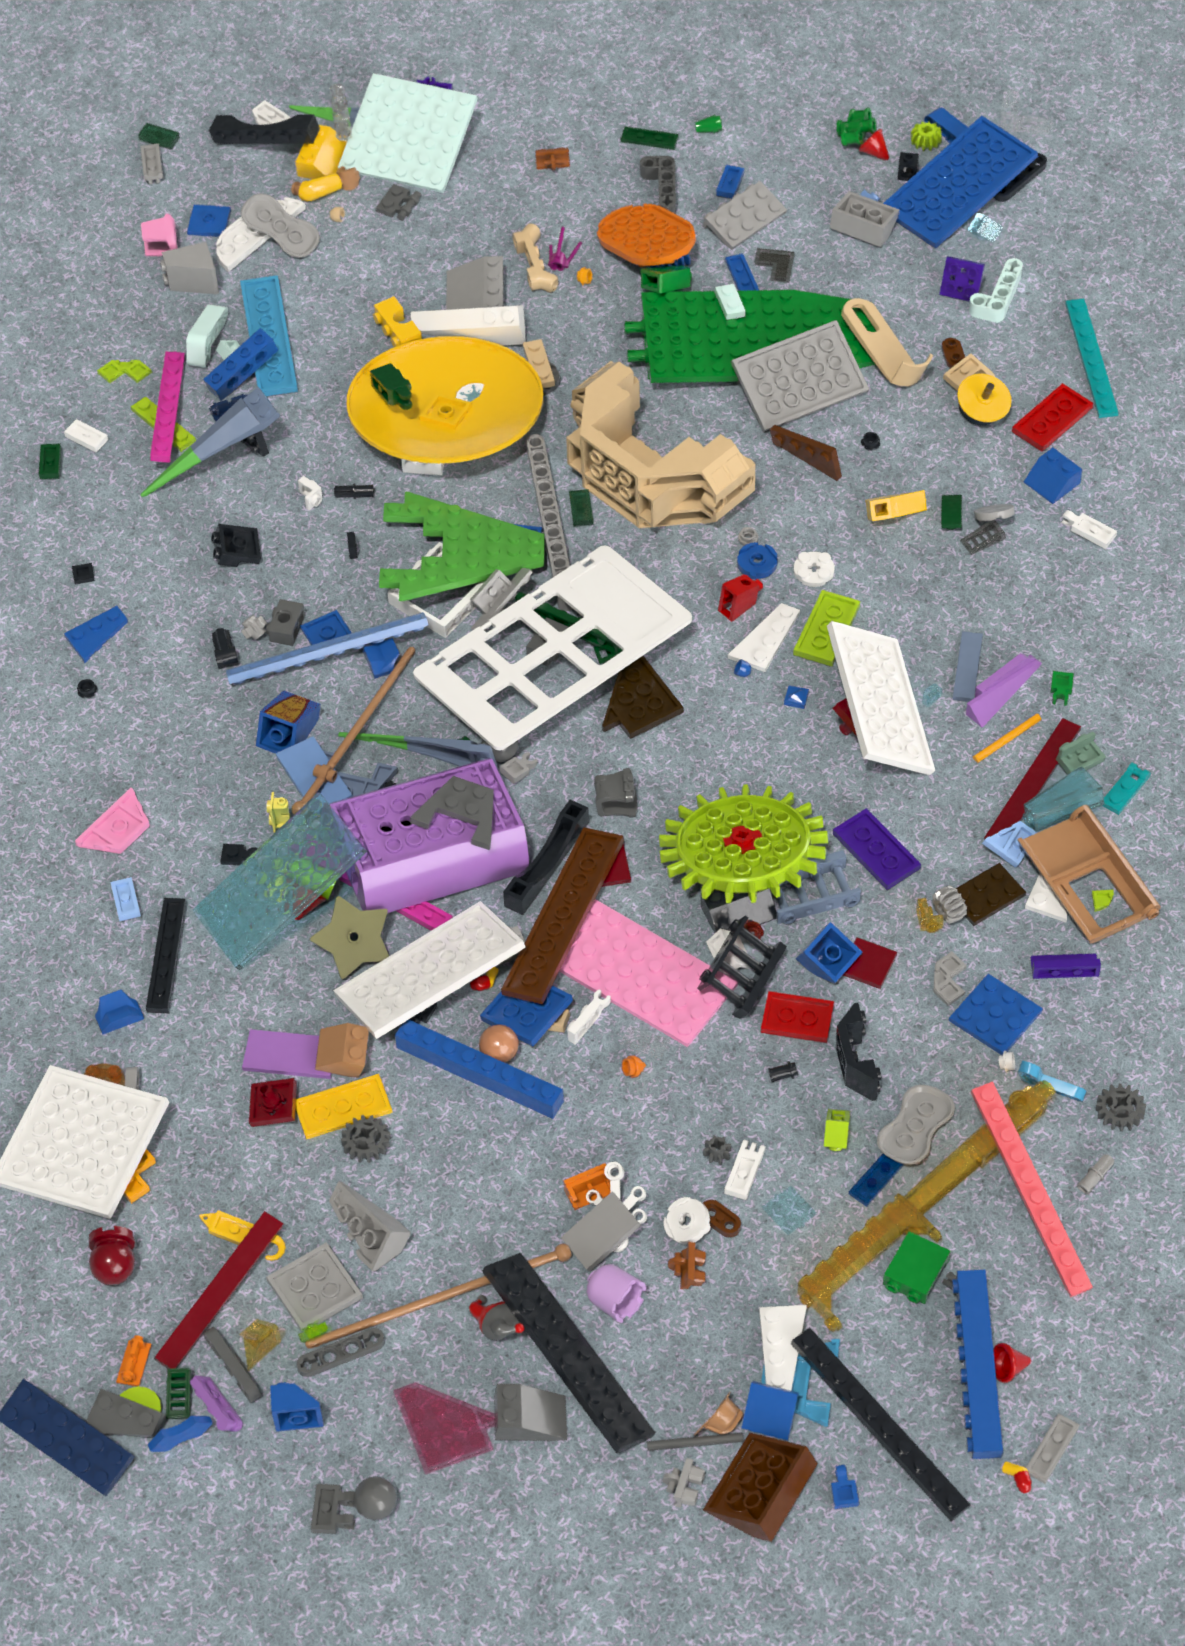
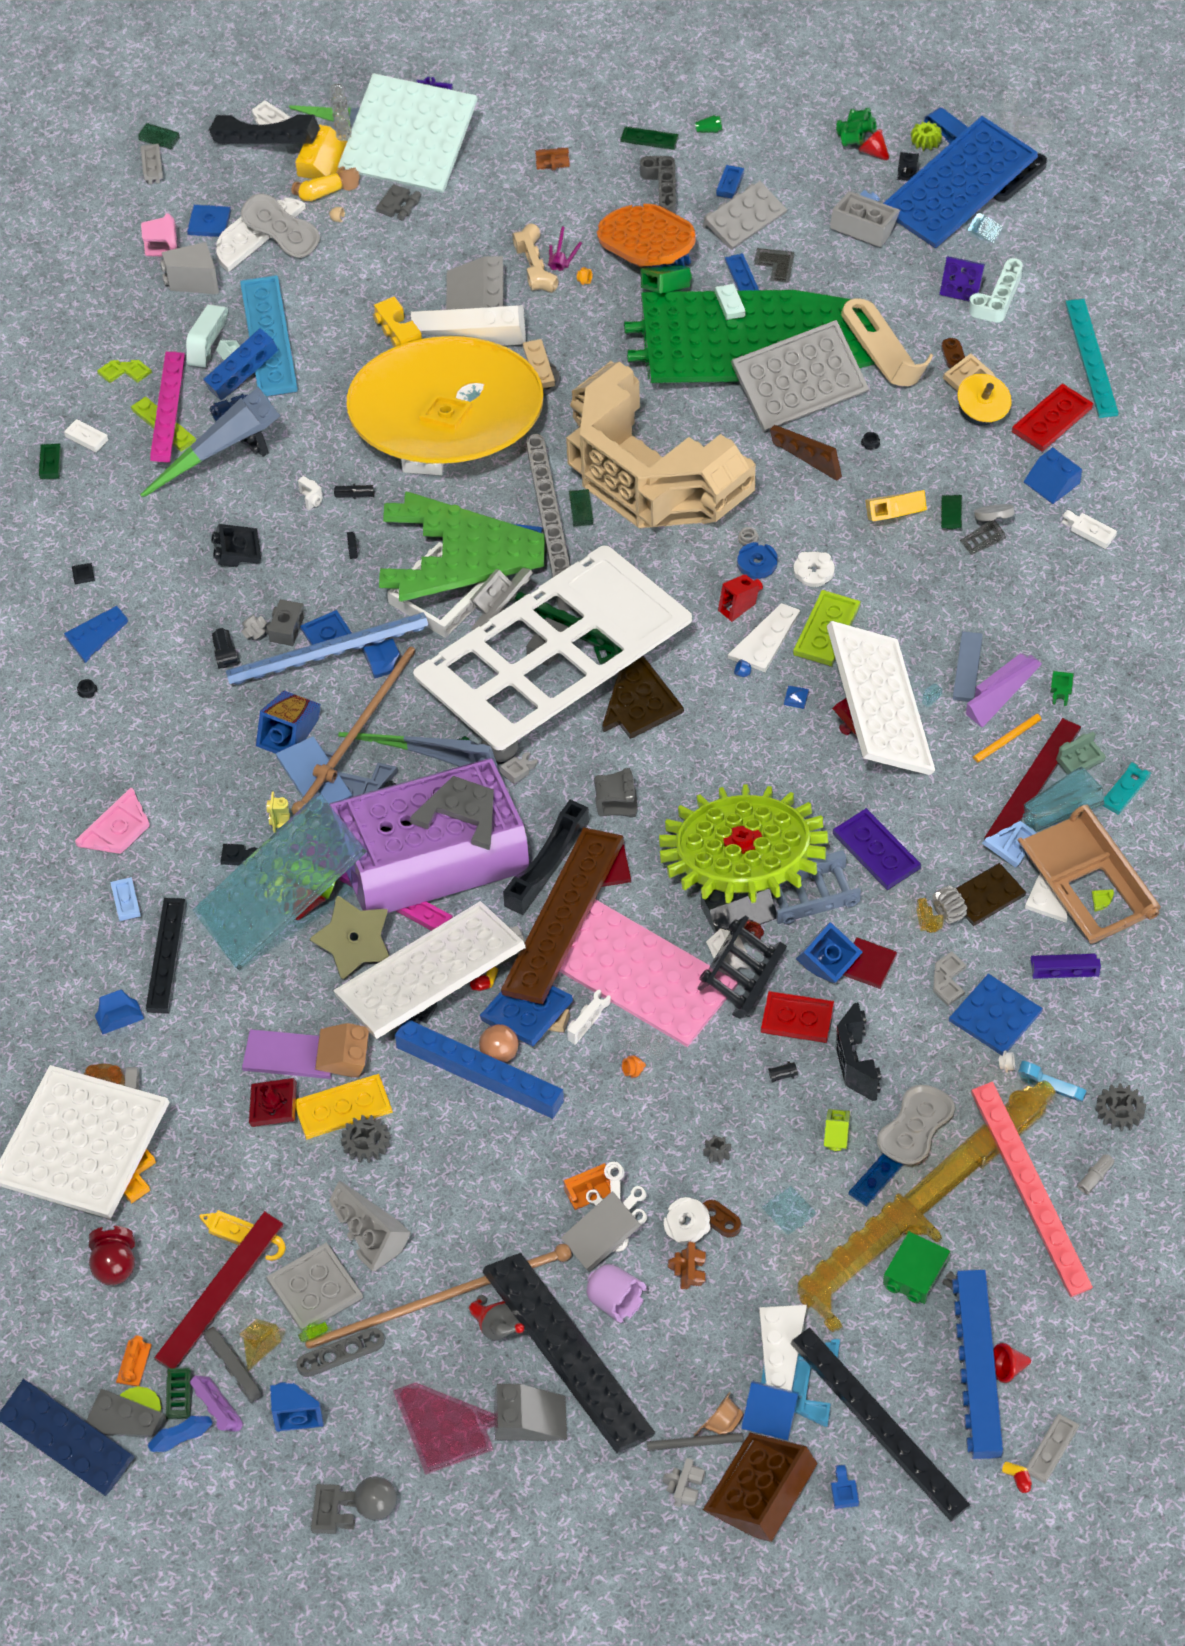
dark green hinge [370,363,412,410] -> none
white hinge [724,1140,766,1200] -> none

